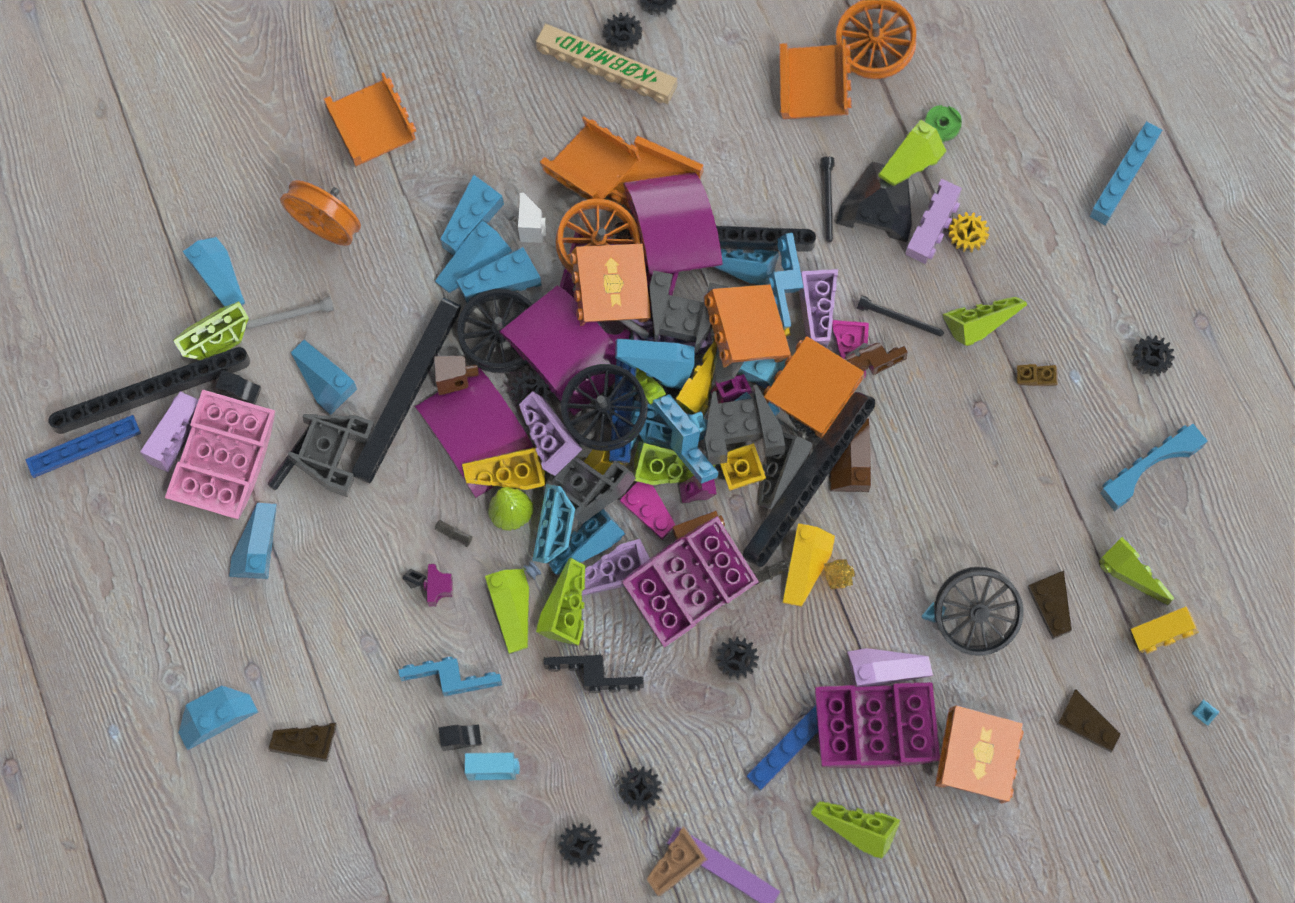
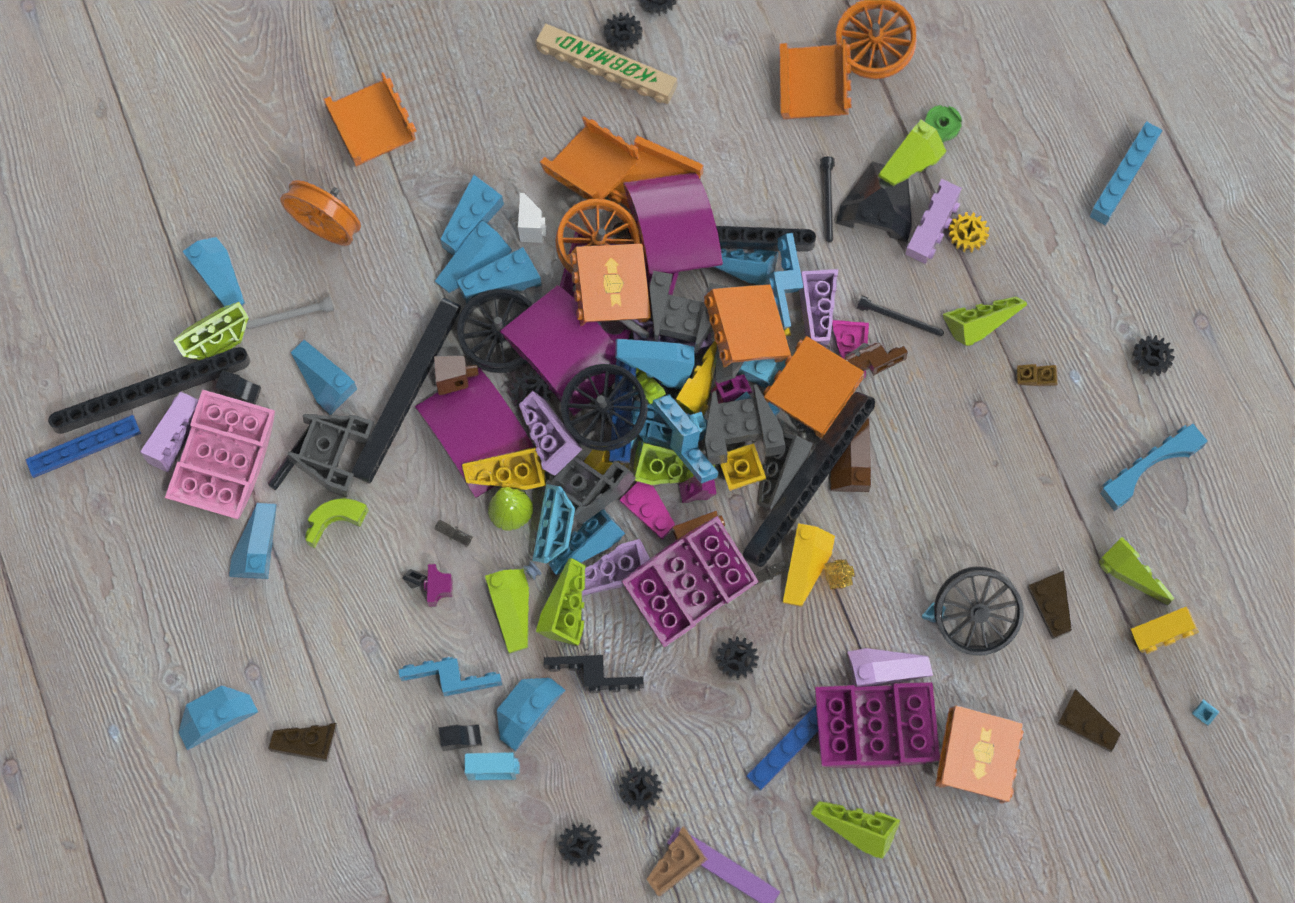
none -> lime arch [305,498,369,548]
none -> dark azure wedge [497,678,566,752]

